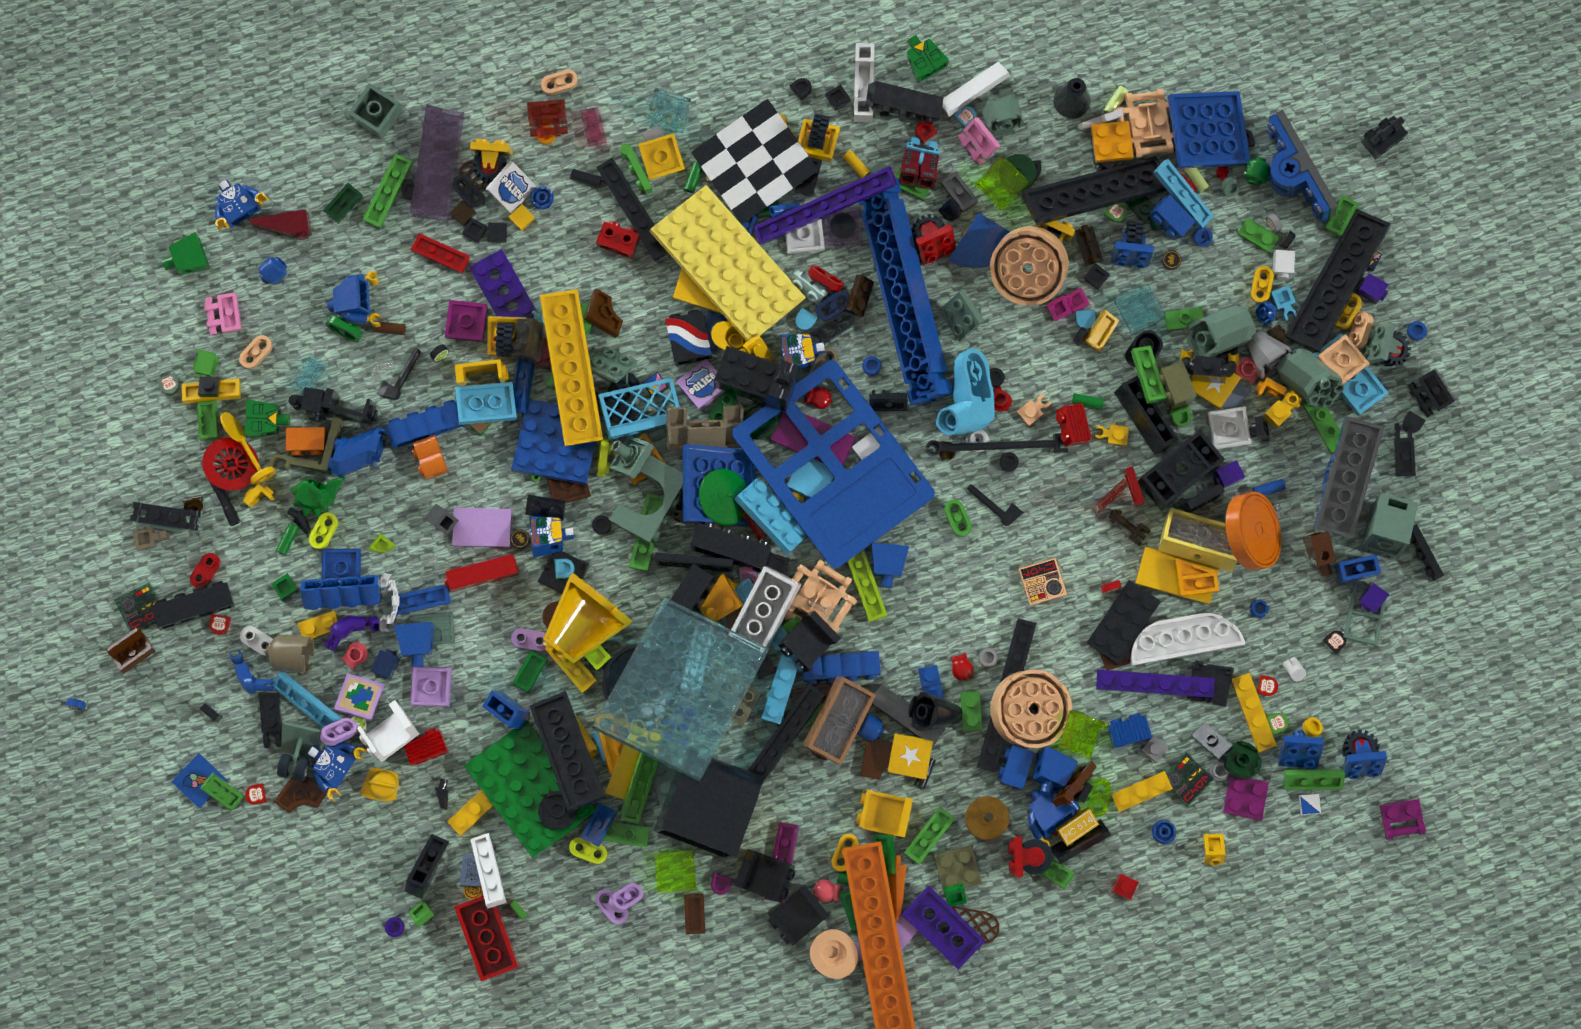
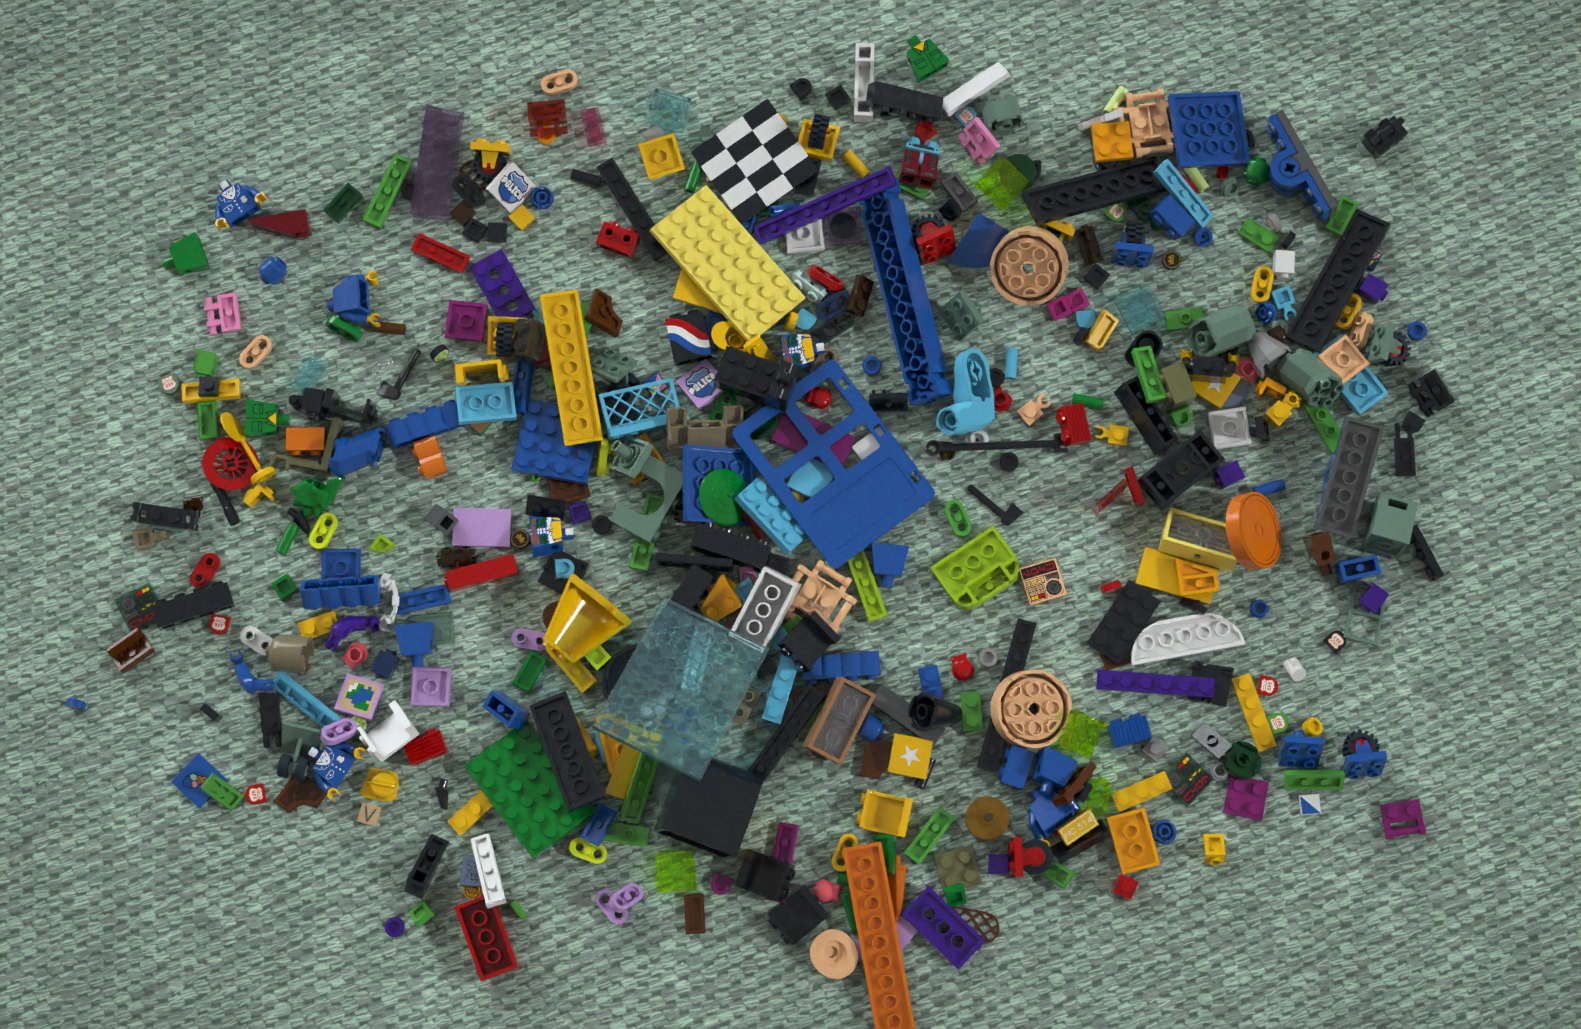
sand green brick [348,83,403,139] -> none
black tile [538,791,577,831] -> none
bright green plate [620,144,653,195] -> none
black cone [1053,78,1091,119] -> none
dark brown hinge [1108,509,1151,546] -> none
black piece [1177,482,1225,513] -> none
none -> tan tile [357,802,382,827]
none -> dark brown hinge [436,546,477,568]
none -> dark purple tile [568,501,591,525]
none -> yellow tile [783,312,798,332]
none -> lime plate [930,526,1019,611]
none -> dark purple tile [988,854,1008,874]
none -> medium azure axle [1005,348,1018,380]
none -> light orange plate [1106,807,1161,875]
none -> black bar [1178,598,1208,615]

